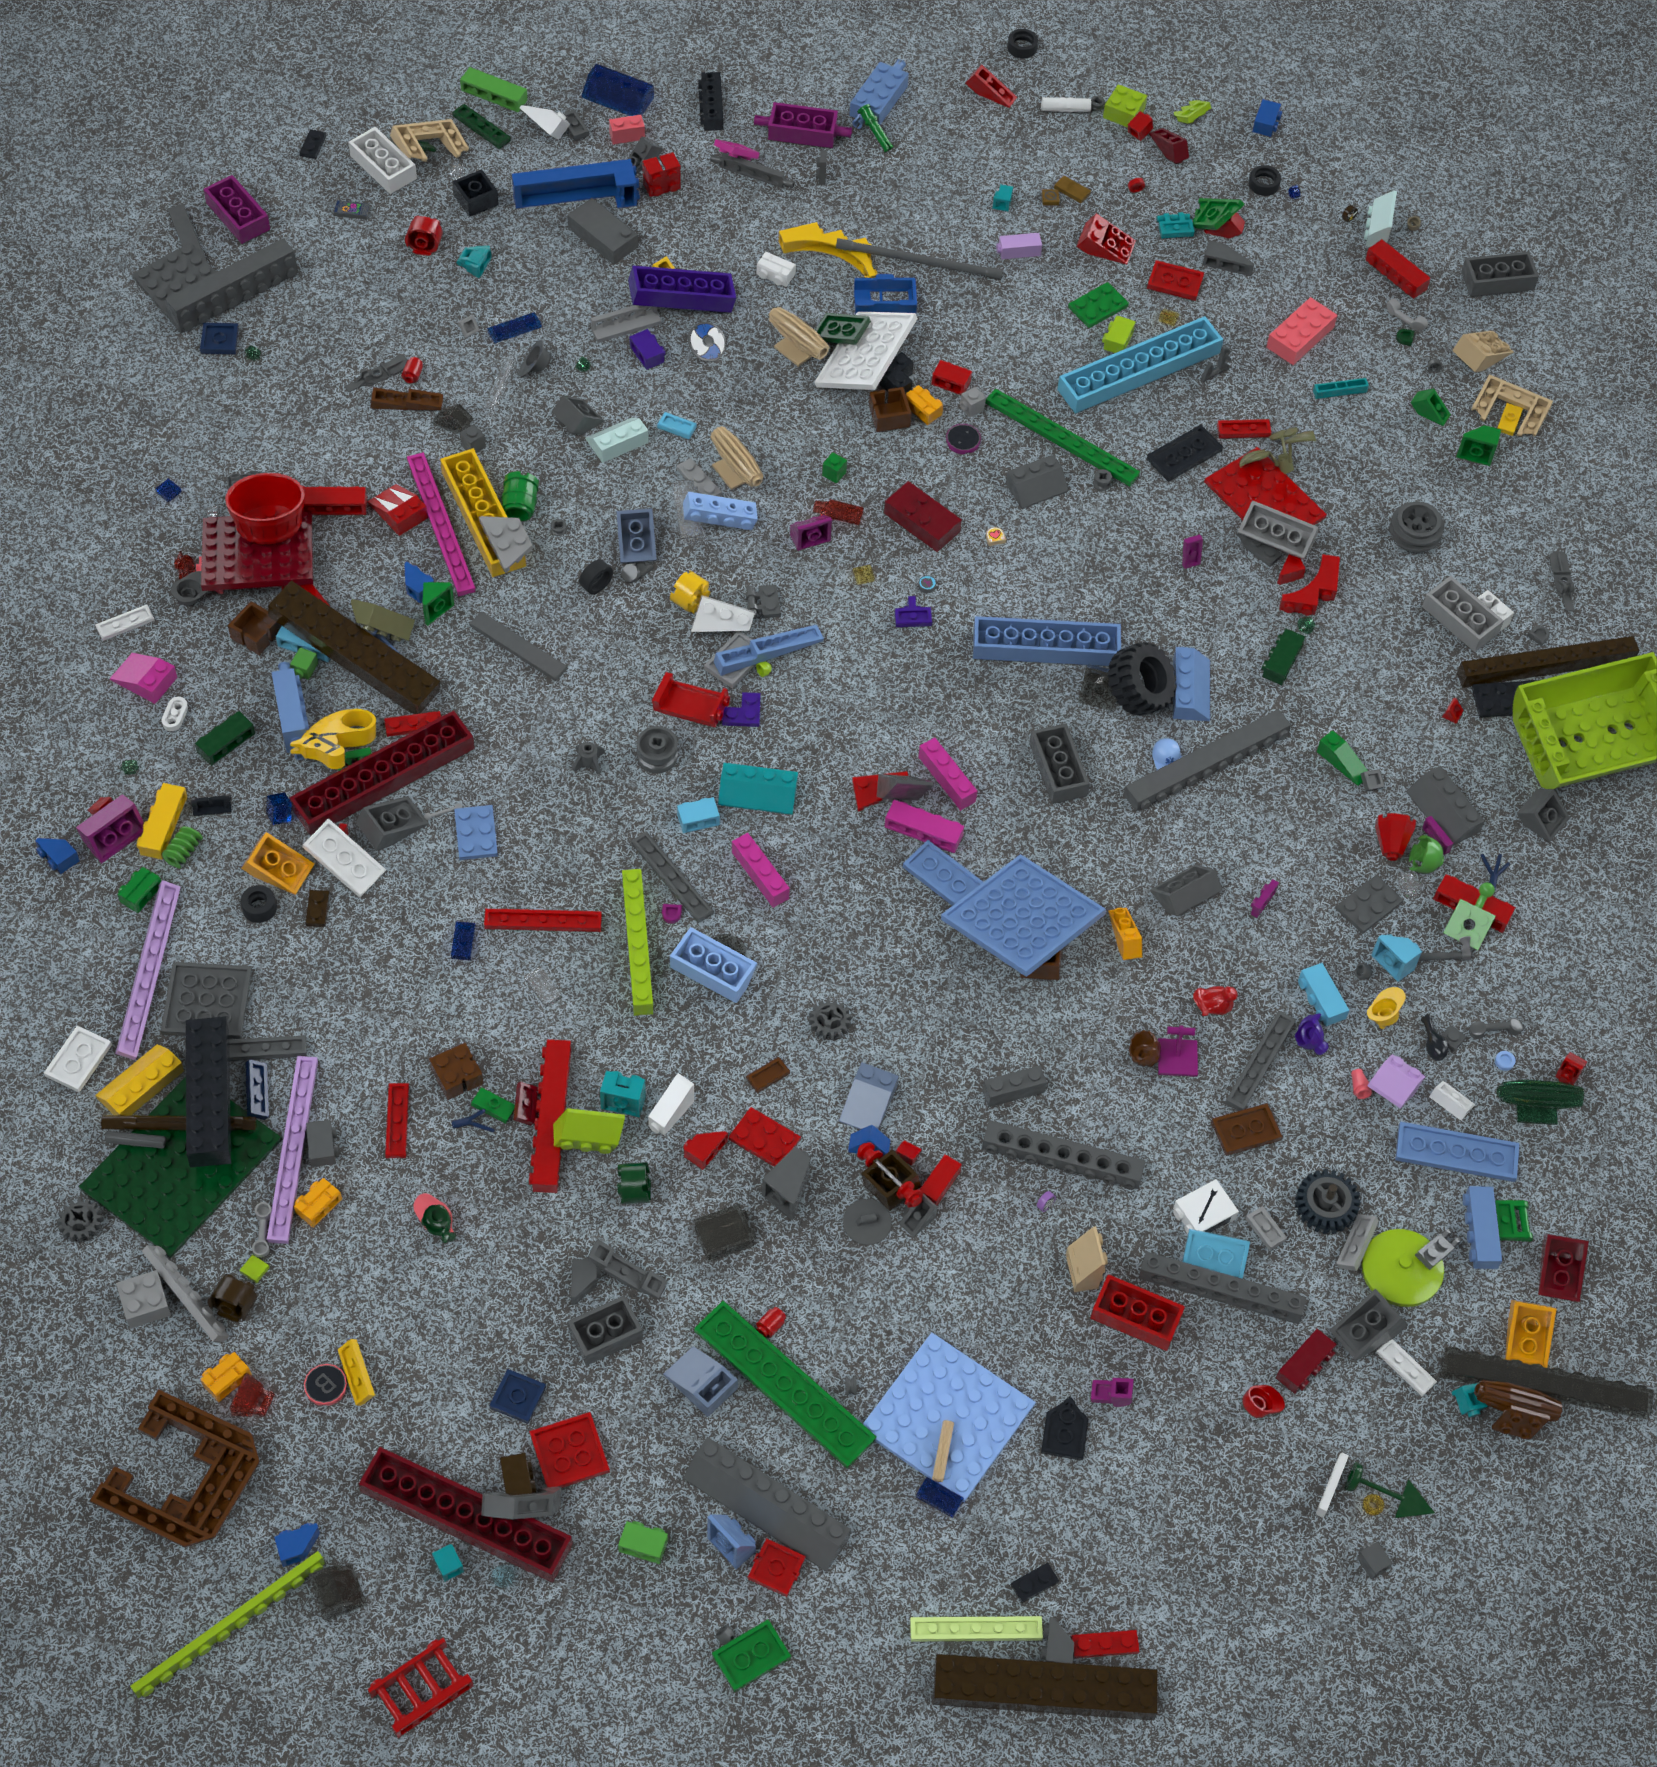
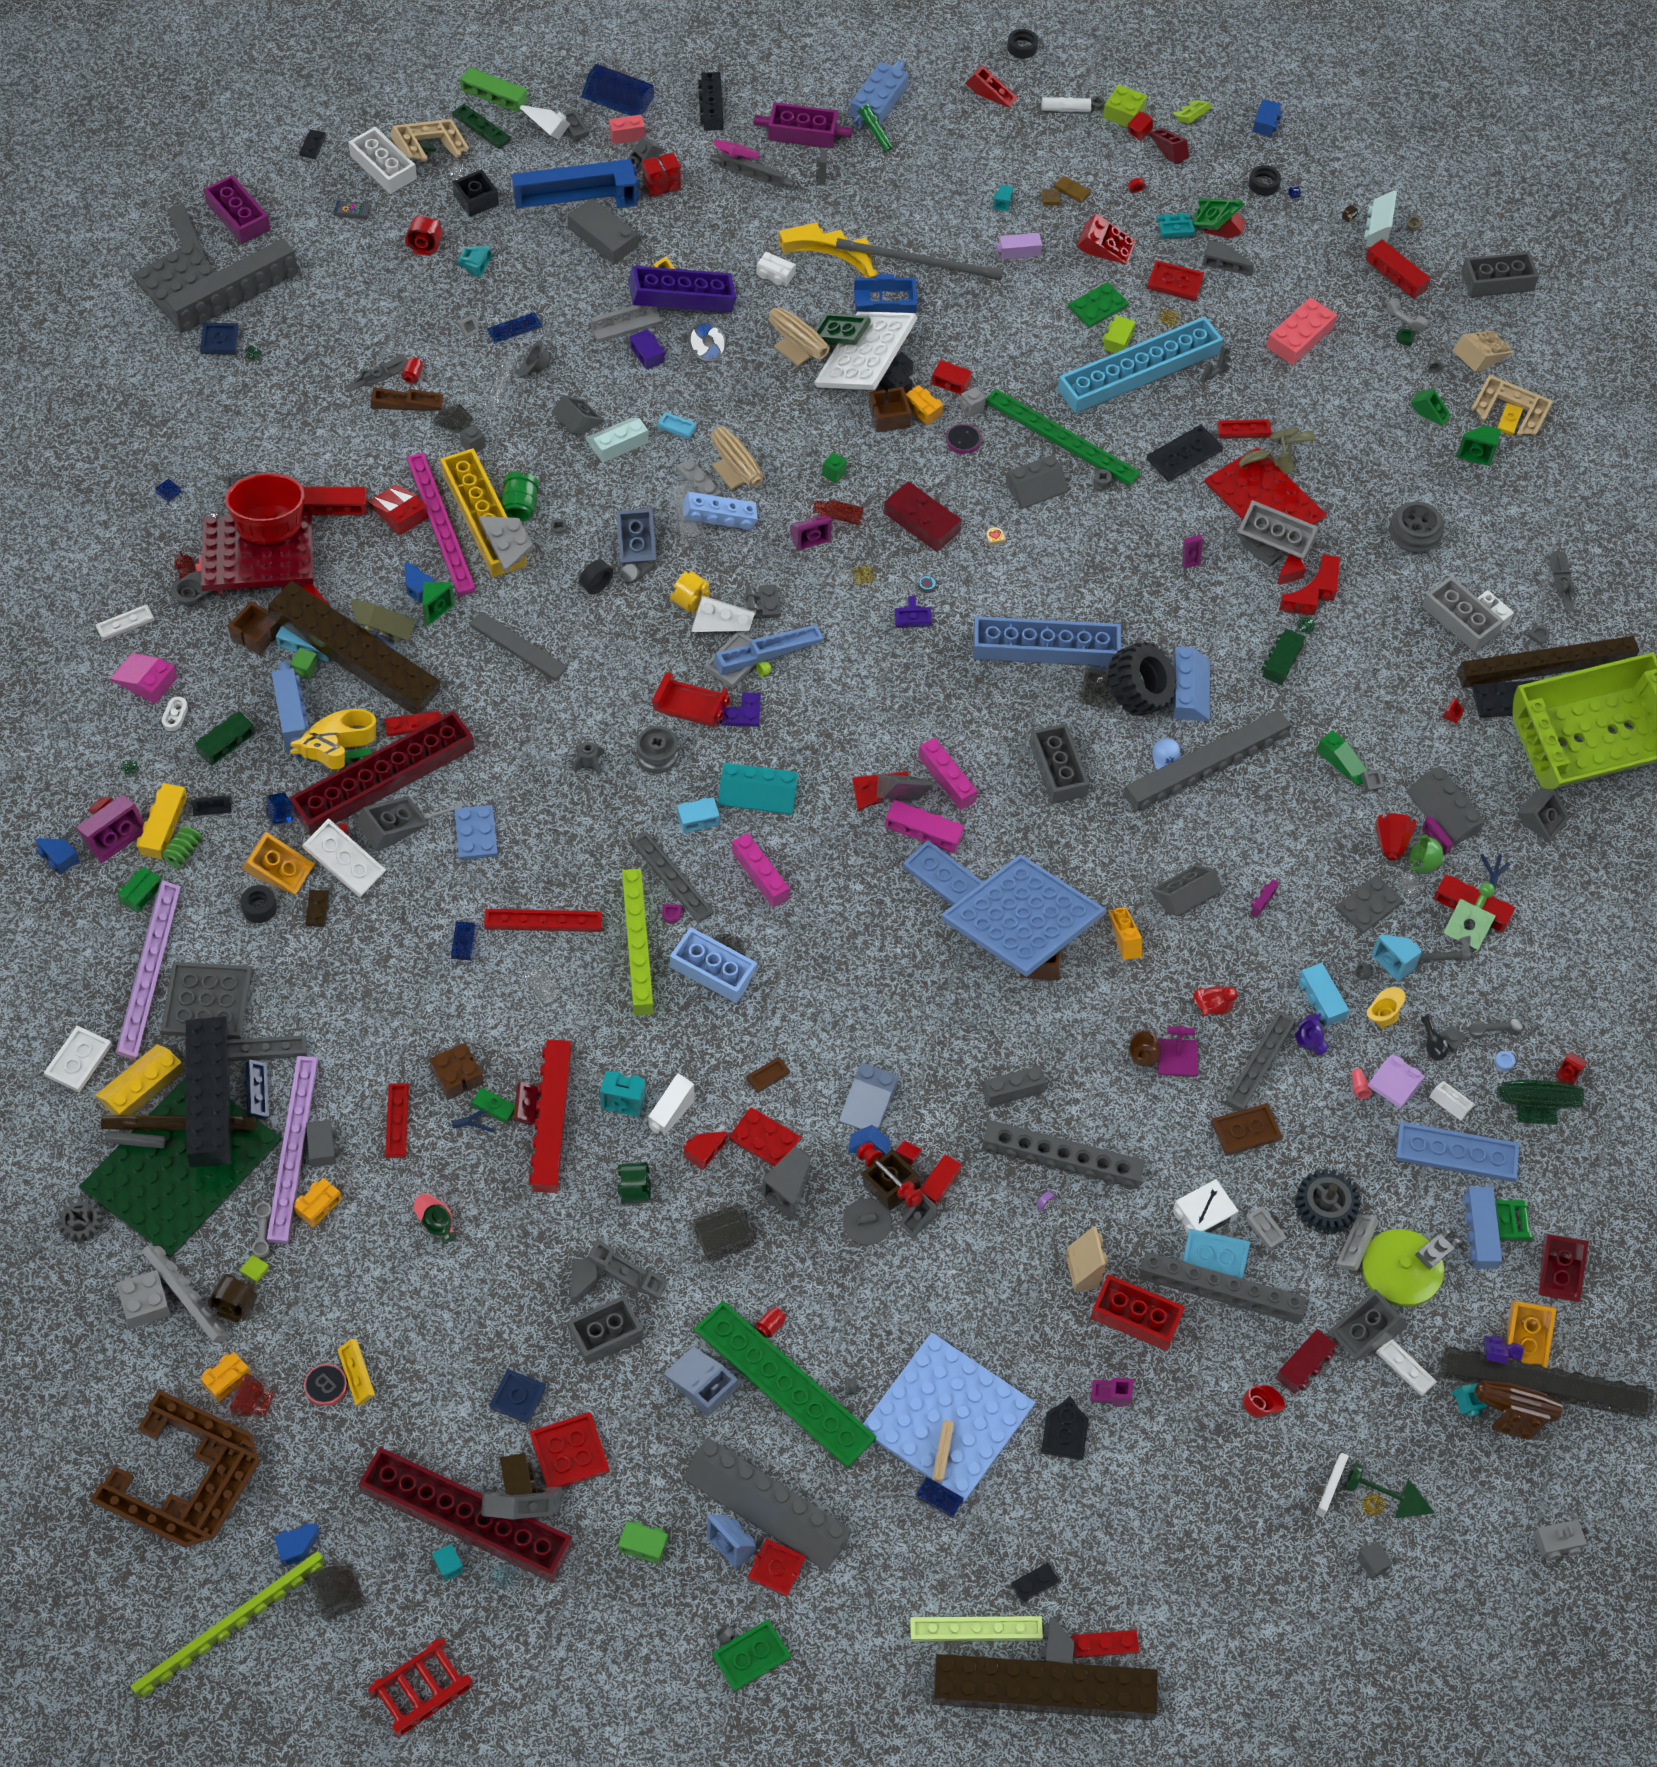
lime slope [553,1108,625,1154] -> none
clear green hinge [575,356,590,372] -> none
dark grey gear [809,998,852,1040] -> none
teal piece [1313,378,1369,399] -> none
none -> dark purple hinge [1483,1335,1524,1364]
none -> light grey brick [1533,1520,1587,1560]

